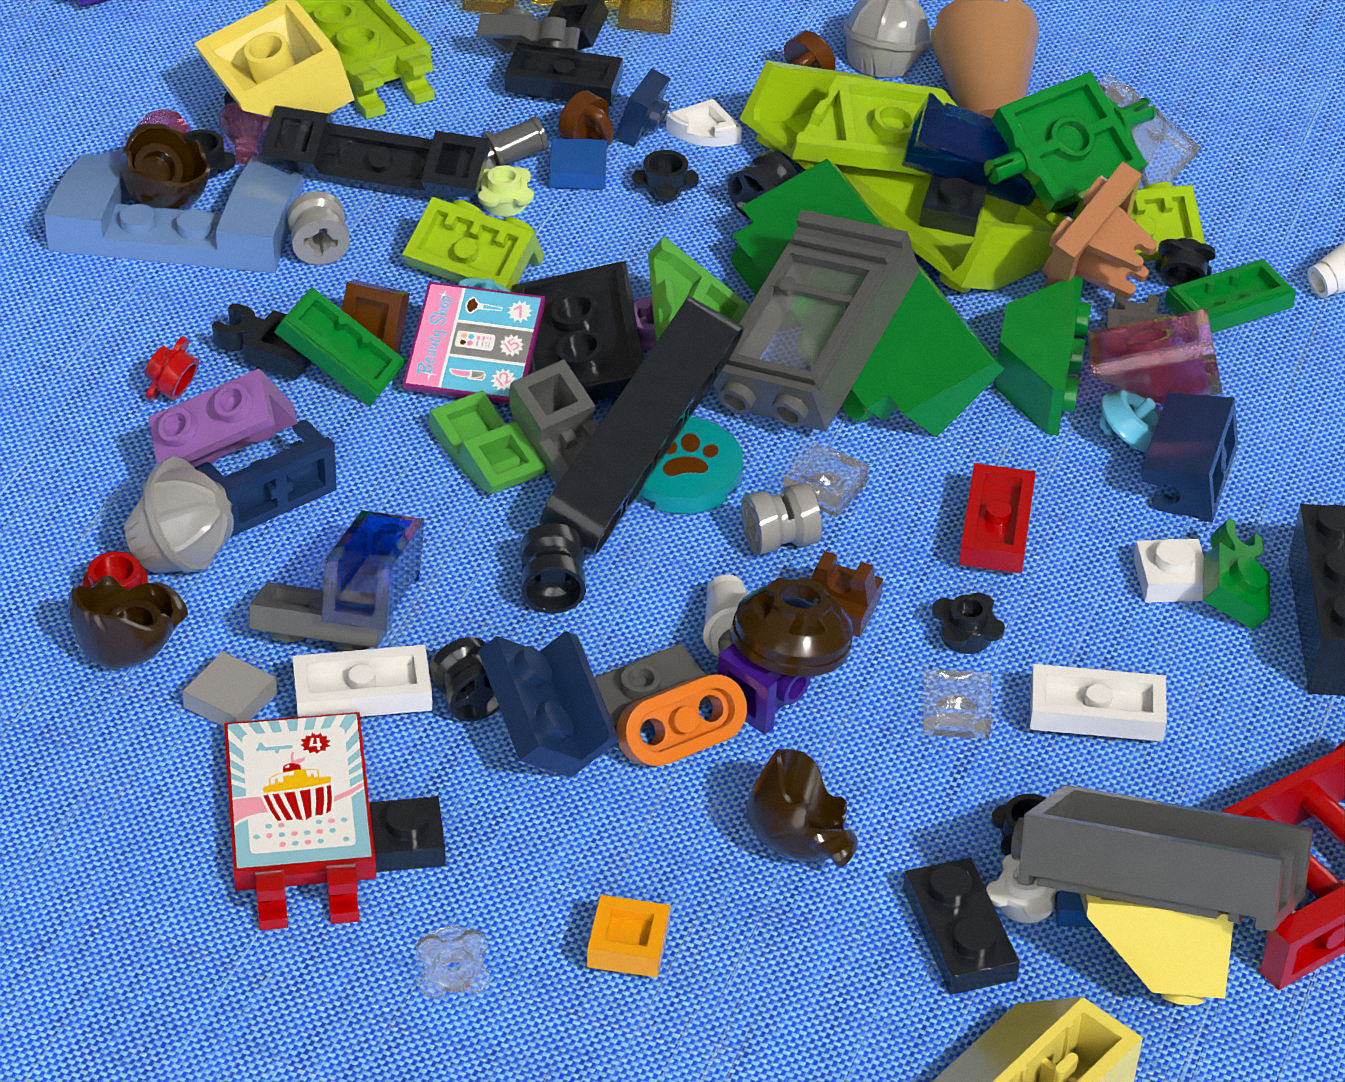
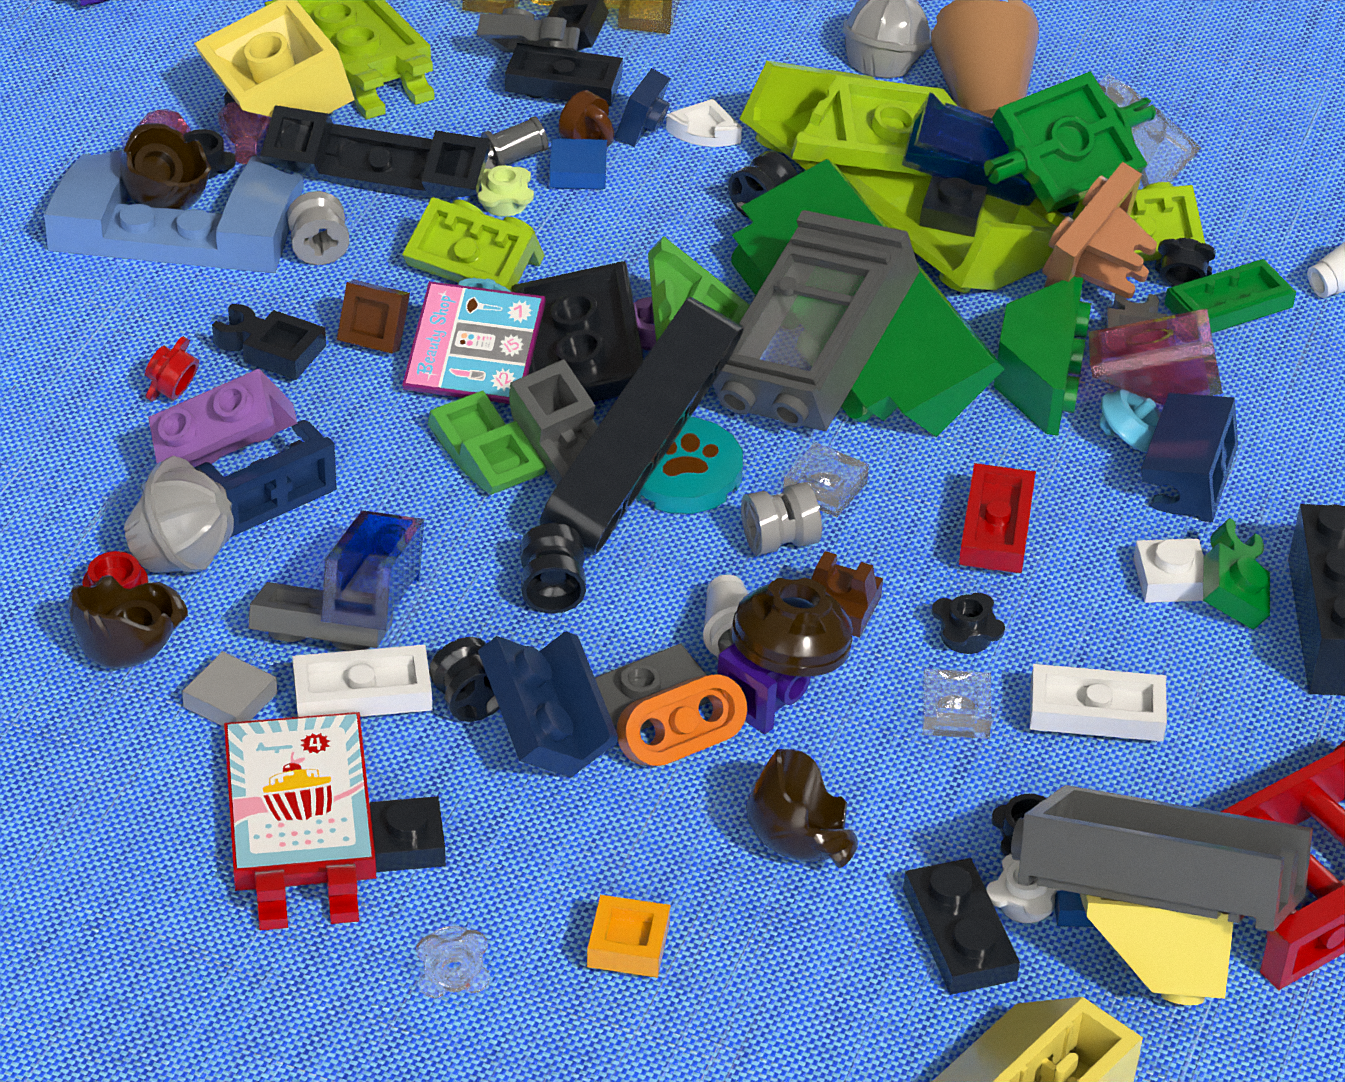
green plate [274,287,407,407] -> none
black plate [632,150,699,202] -> none
reddish brown tile [784,30,836,71] -> none

